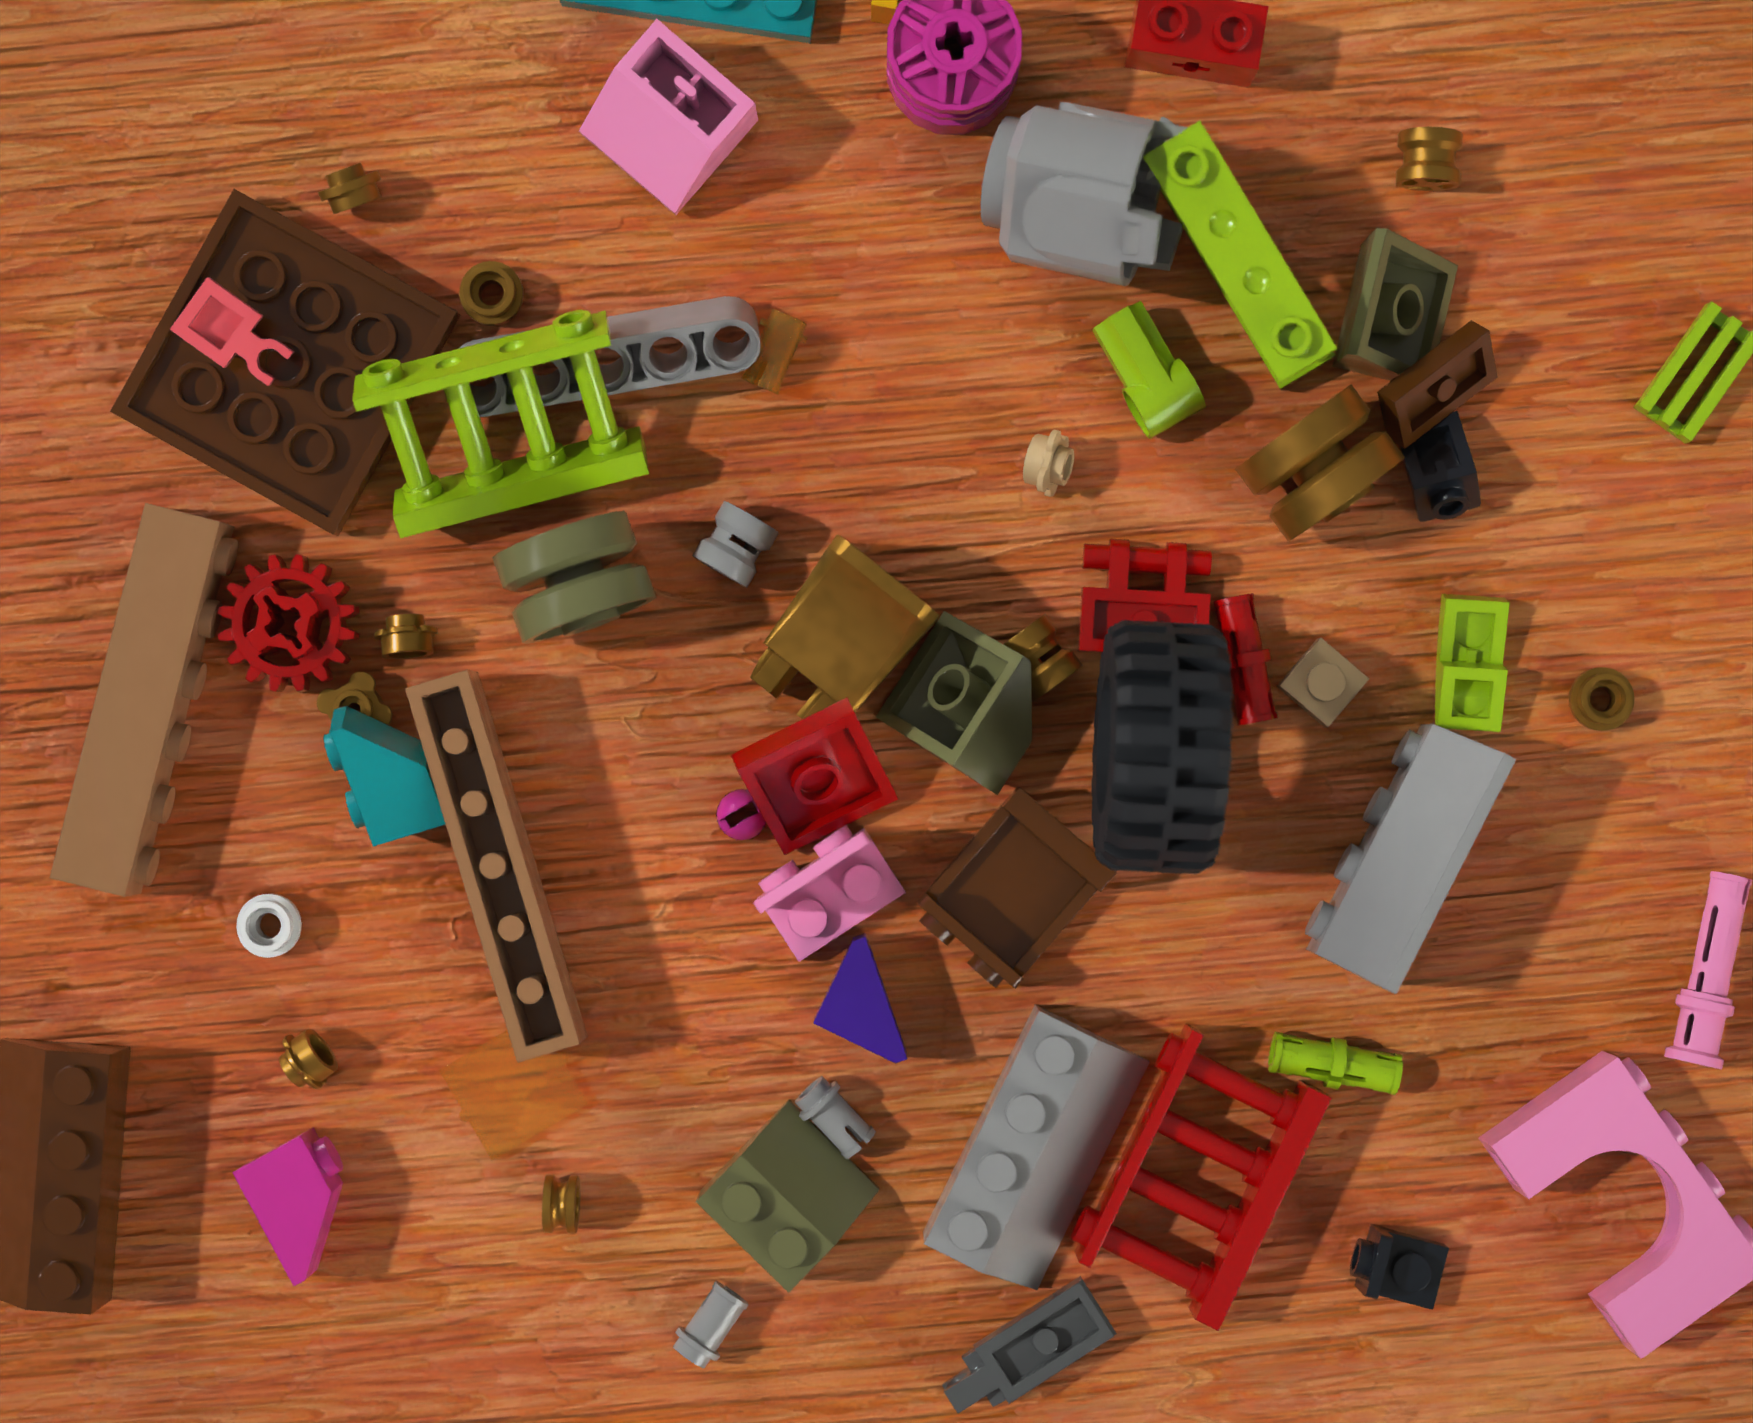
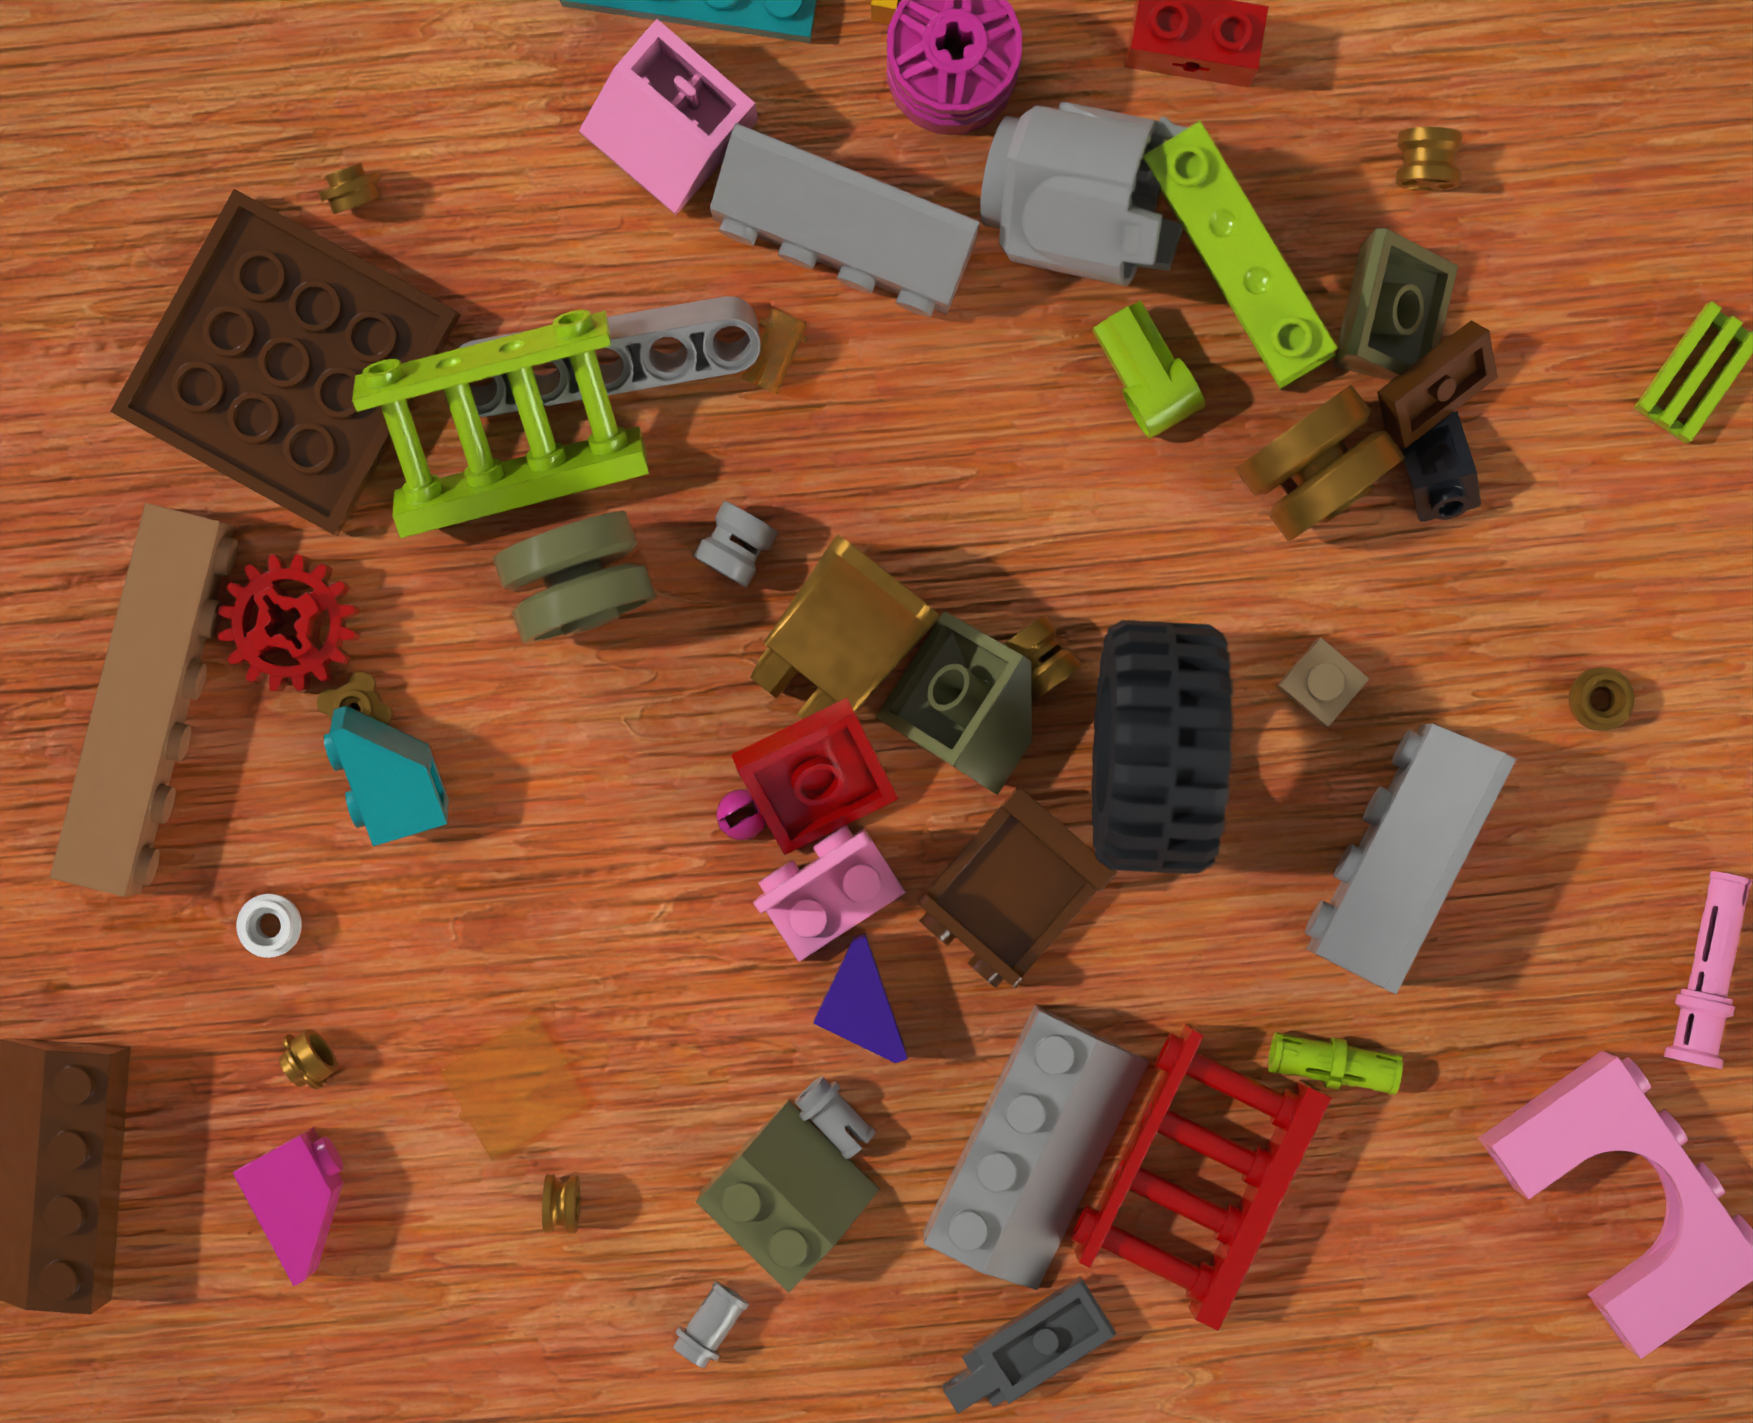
coral plate [170,277,295,386] -> none
pearl gold plate [374,614,438,659] -> none
medium nougat brick [405,670,588,1063] -> none
pearl gold plate [459,261,524,326] -> none
tan plate [1023,429,1074,497] -> none
red plate [1078,539,1212,653] -> none
red pin [1213,593,1278,726] -> none
black bracket [1350,1224,1449,1310] -> none
lime slope [1435,594,1510,732] -> none
none -> light grey slope [710,123,979,317]

